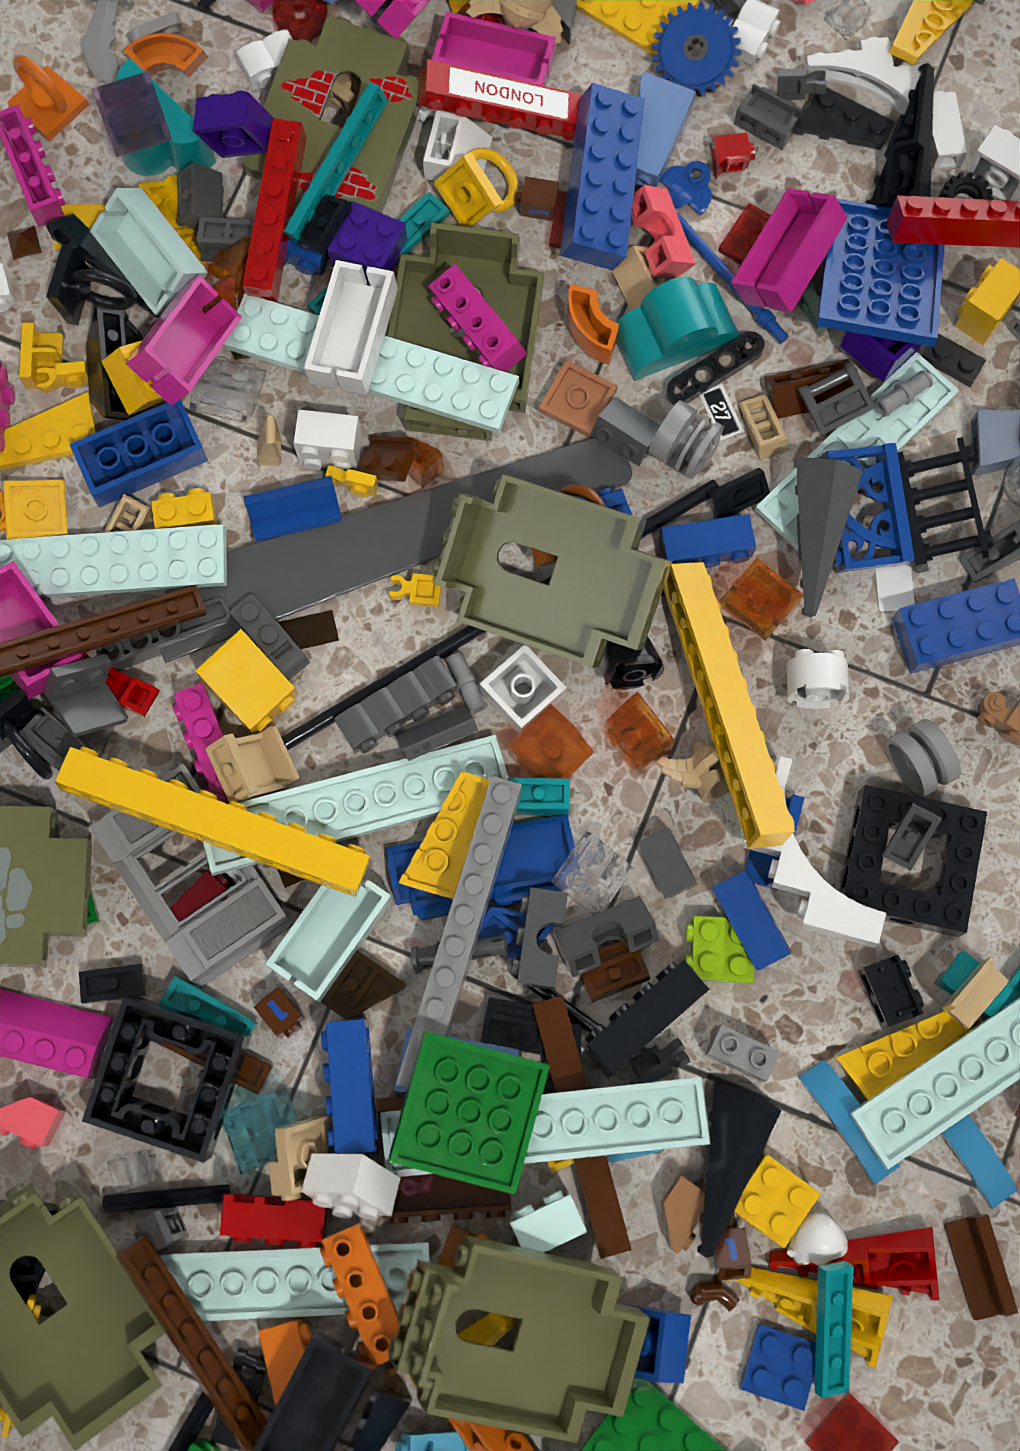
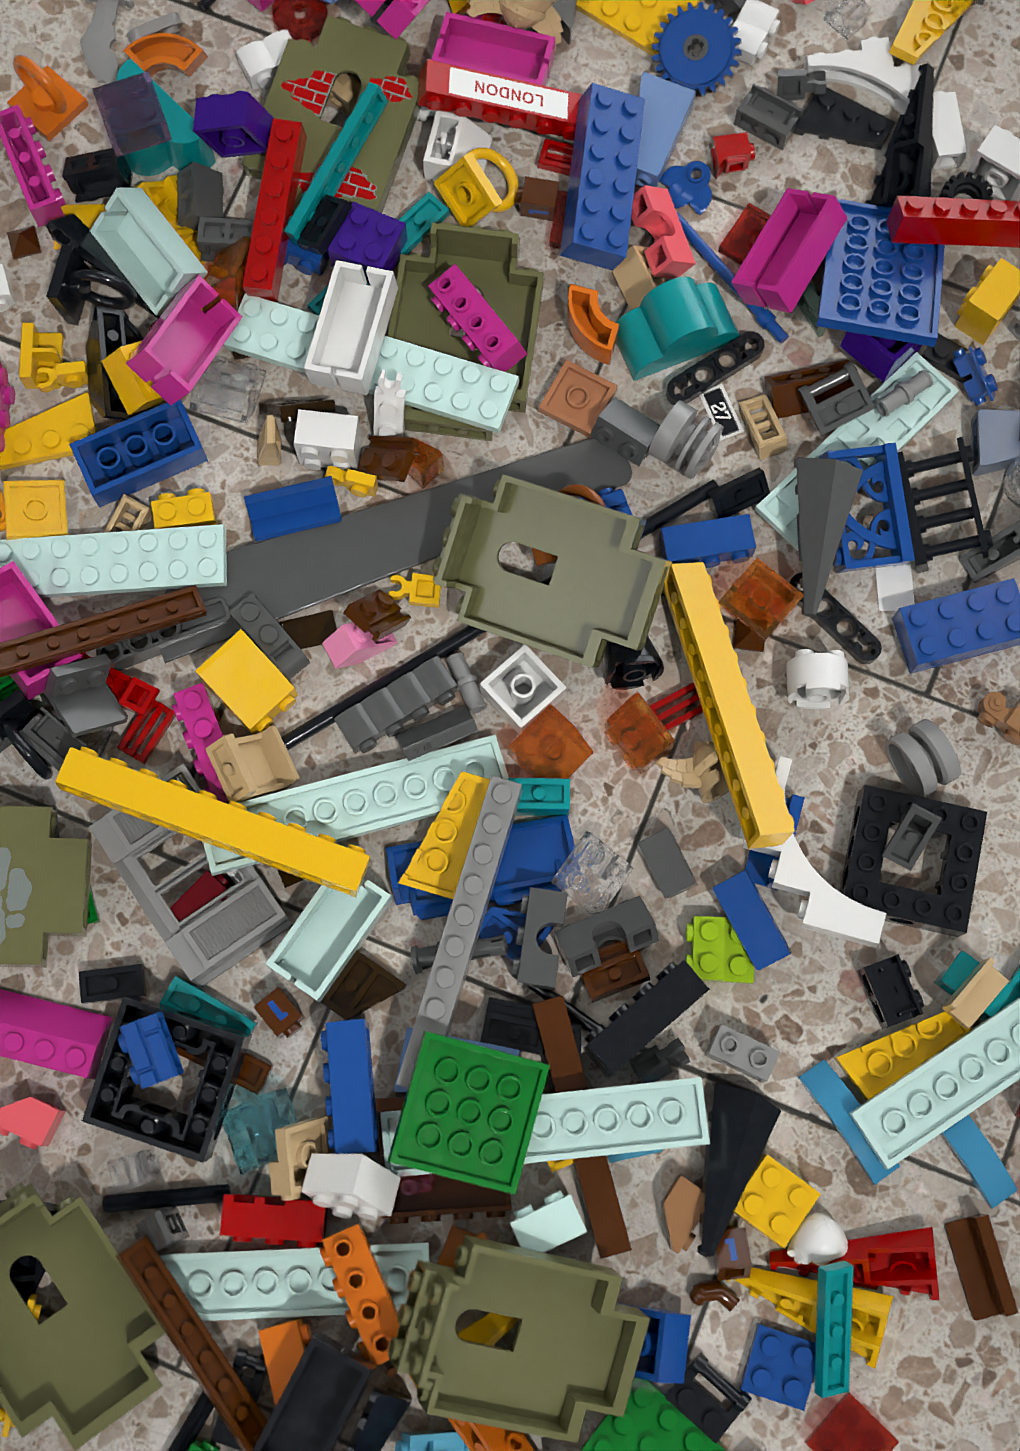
none -> black hinge [62,146,133,203]
none -> red tile [117,700,176,765]
none -> blue brick [118,1011,184,1089]
none -> dark brown wing [259,398,336,423]
none -> bright pink slope [322,623,398,669]
none -> reddish brown plate [343,589,411,642]
none -> white plate [374,370,406,437]
none -> red tile [538,138,573,176]
none -> red tile [647,682,704,735]
none -> black plate [665,1353,752,1444]
none -> reddish brown slope [733,619,767,652]
none -> black beam [787,573,882,665]
none -> blue hinge [952,342,998,406]

